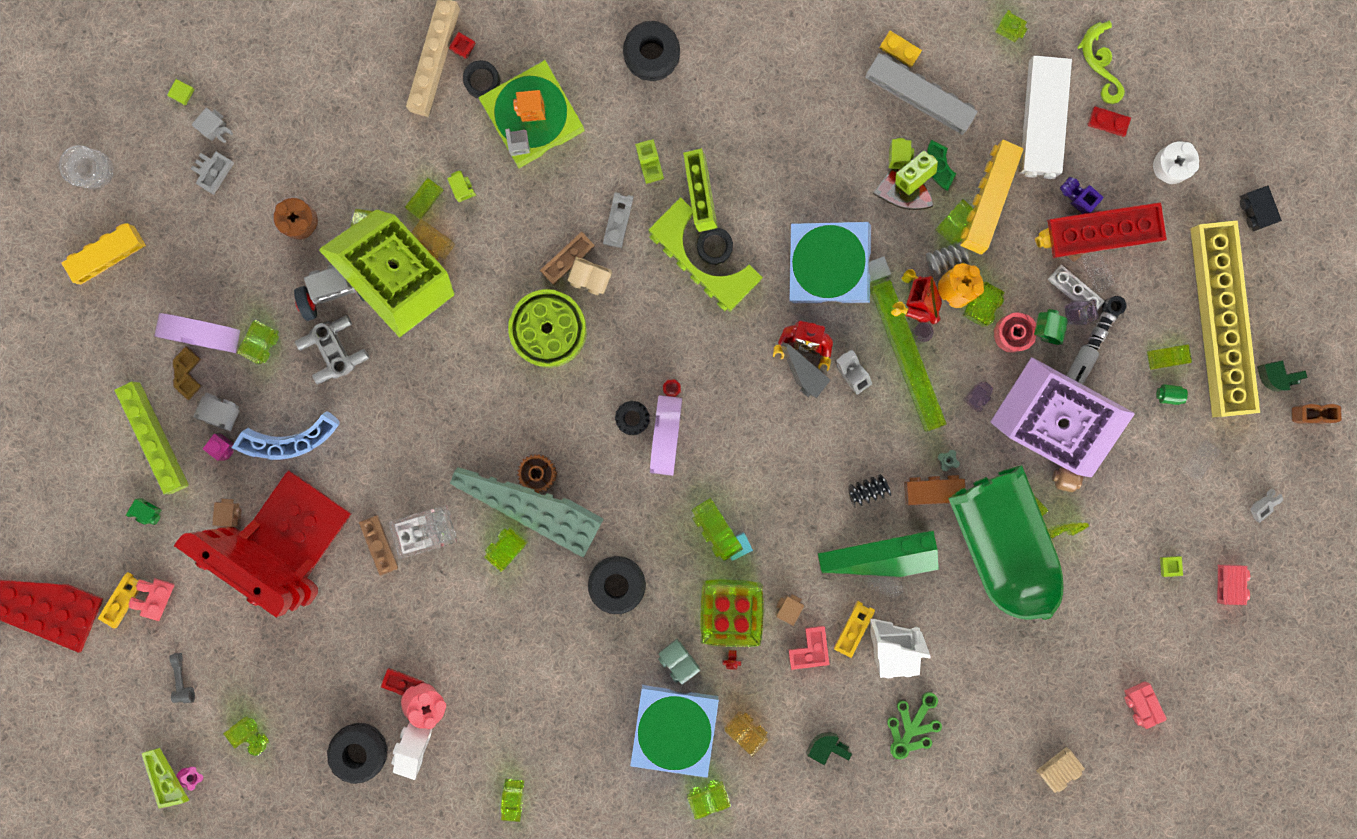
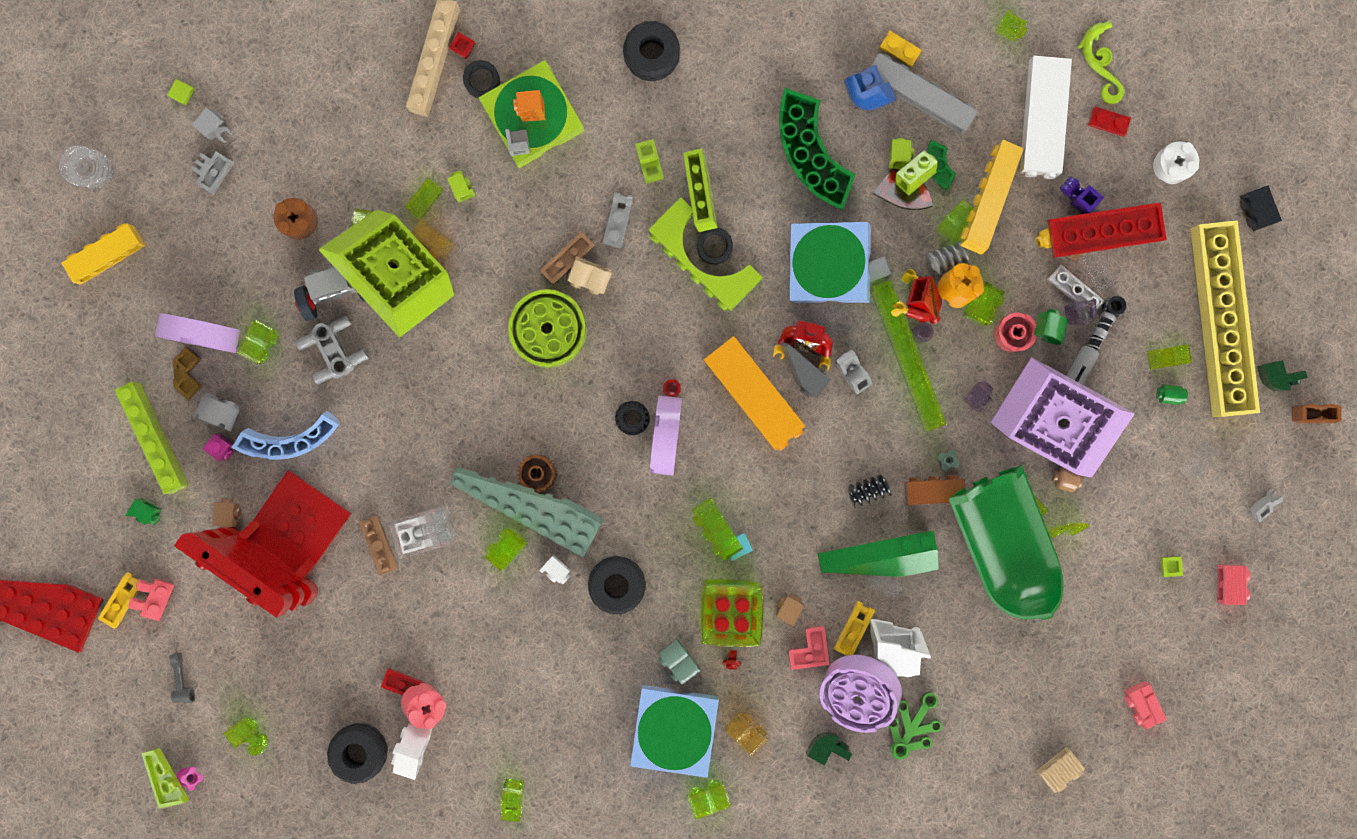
none -> white brick [540,555,571,584]
none -> light orange brick [703,336,806,451]
none -> green brick [779,88,856,211]
none -> lavender brick [820,655,902,733]
none -> blue brick [843,65,896,111]

